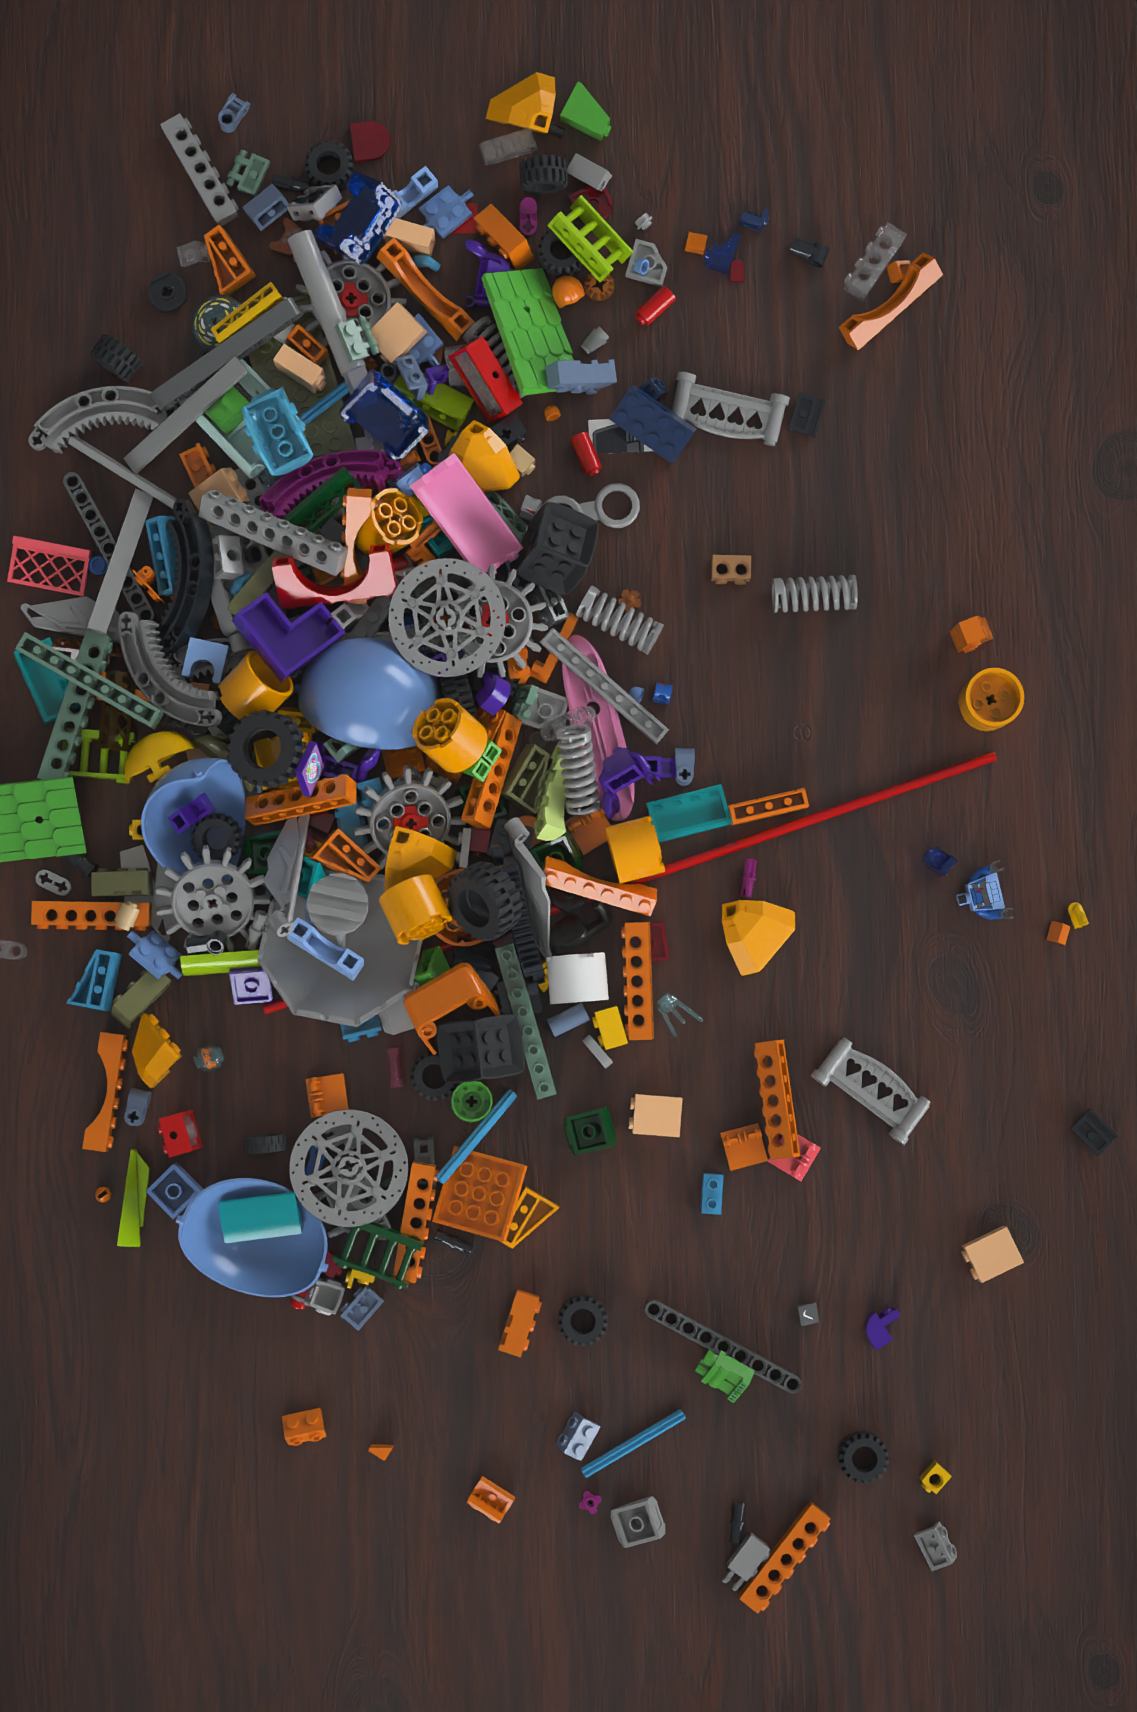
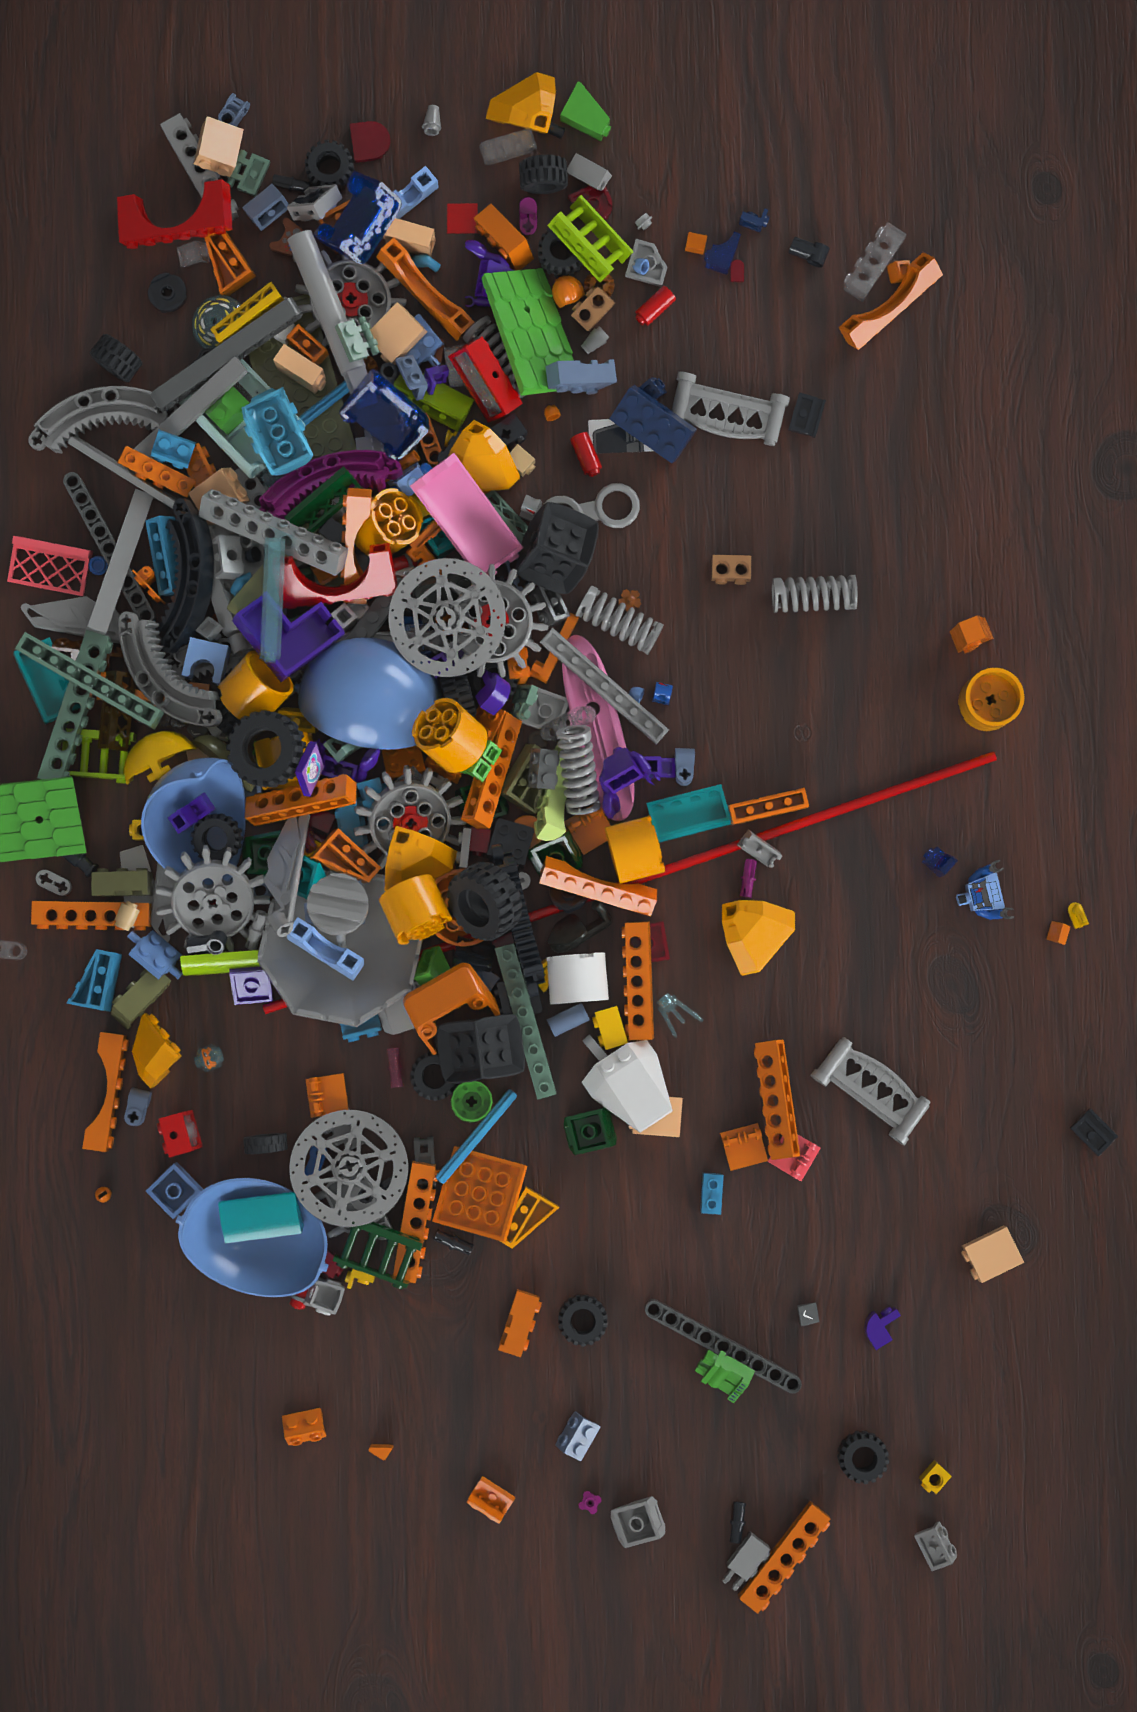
lime wedge [117,1149,150,1247] -> none
sand blue bracket [340,1285,385,1331] -> none
medium blue plate [419,185,474,239] -> none
light grey wing [504,817,552,960] -> none
dark azure axle [581,1409,685,1477] -> none
none -> red arch [117,179,233,249]
none -> orange bracket [117,446,195,498]
none -> dark azure bracket [150,430,196,469]
none -> light nougat brick [194,116,244,177]
none -> light grey tile [196,616,223,642]
none -> clear light blue brick [259,537,285,663]
none -> light grey cone [422,105,441,136]
none -> dark grey brick [528,748,560,790]
none -> medium nougat brick [571,287,616,331]
none -> white wedge [582,1040,673,1133]
none -> light grey hinge [737,829,782,868]

